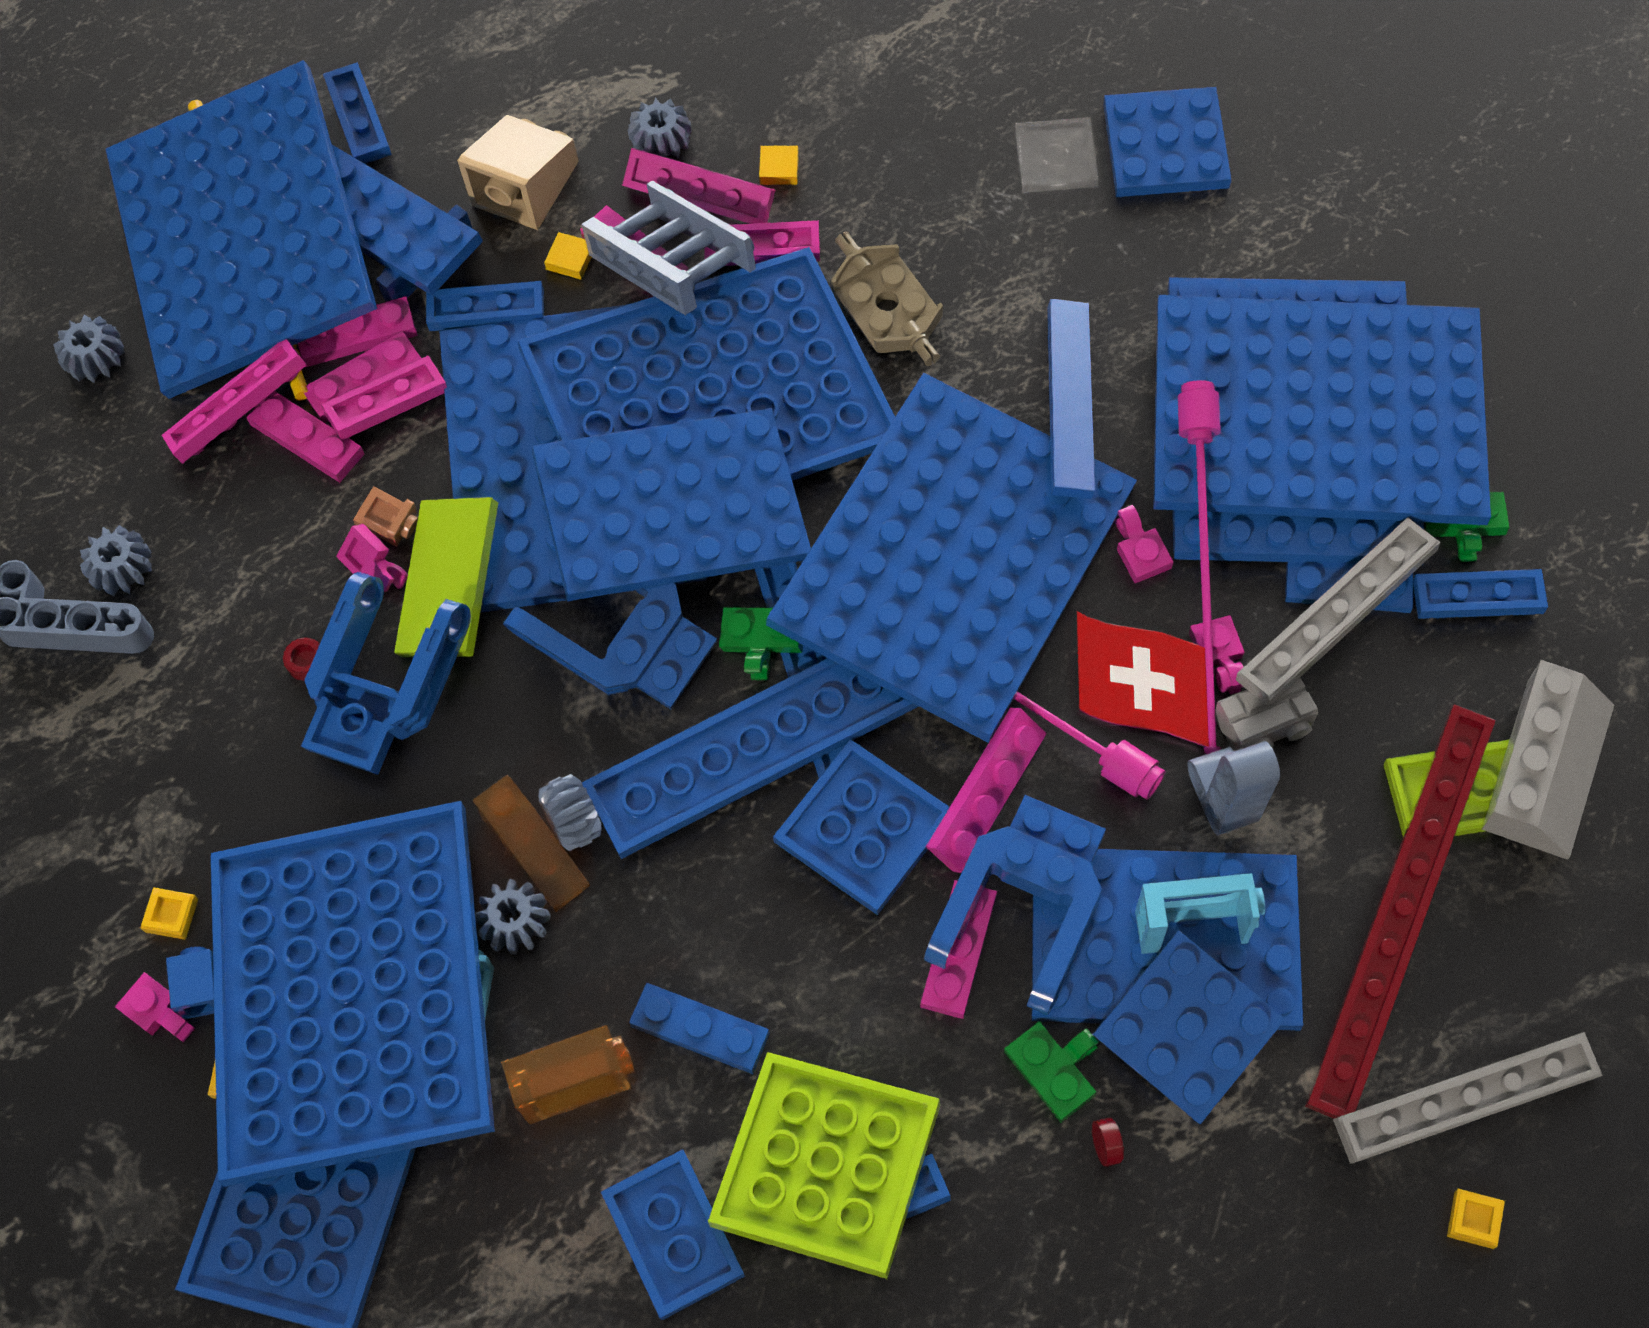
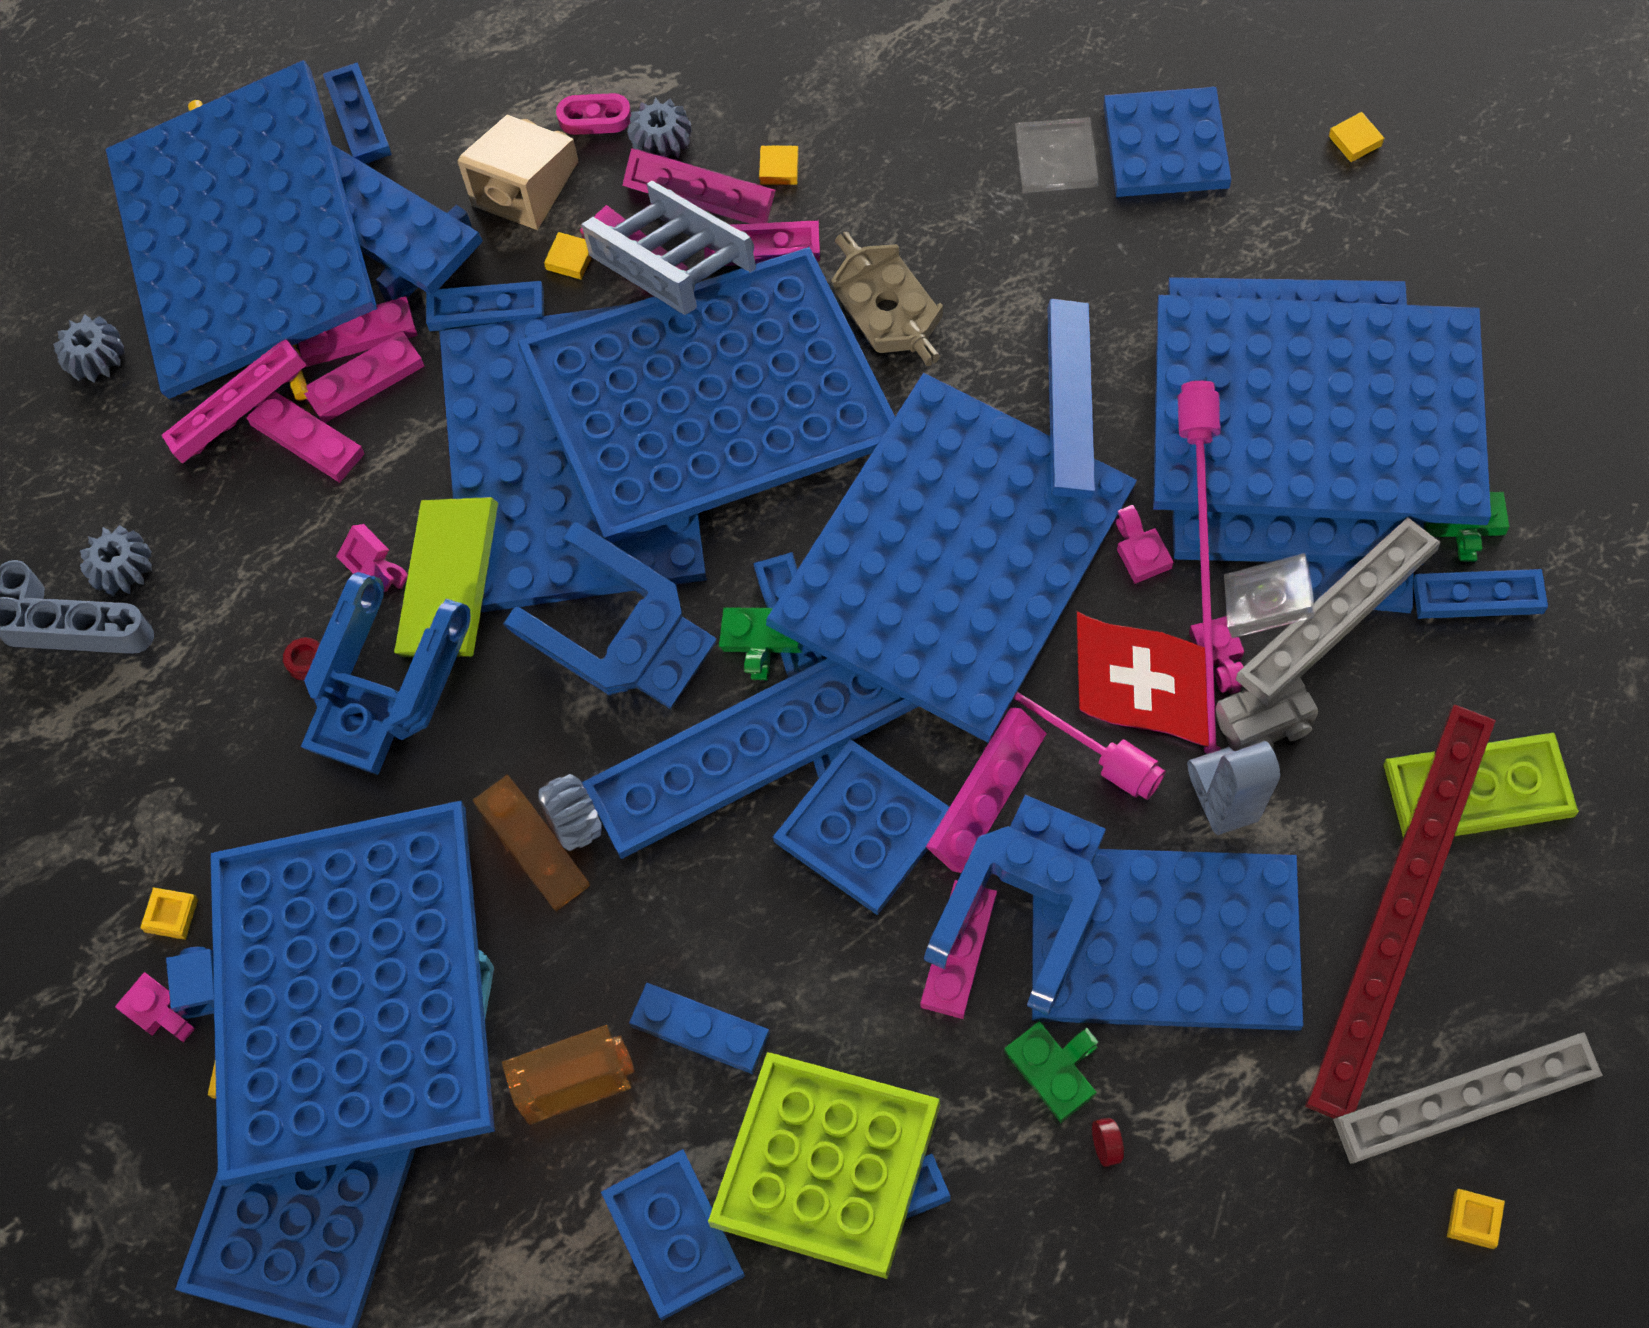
dark pink plate [322,355,447,441] -> none
nougat bracket [353,486,418,547] -> none
sand blue gear [475,879,550,955] -> none
blue plate [532,408,811,601] -> none
blue plate [1092,930,1286,1124] -> none
medium azure panel [1135,873,1265,954] -> none
light grey slope [1482,660,1614,860] -> none
none -> dark pink plate [556,93,631,135]
none -> clear tile [1224,553,1315,638]
none -> yellow tile [1329,112,1384,162]

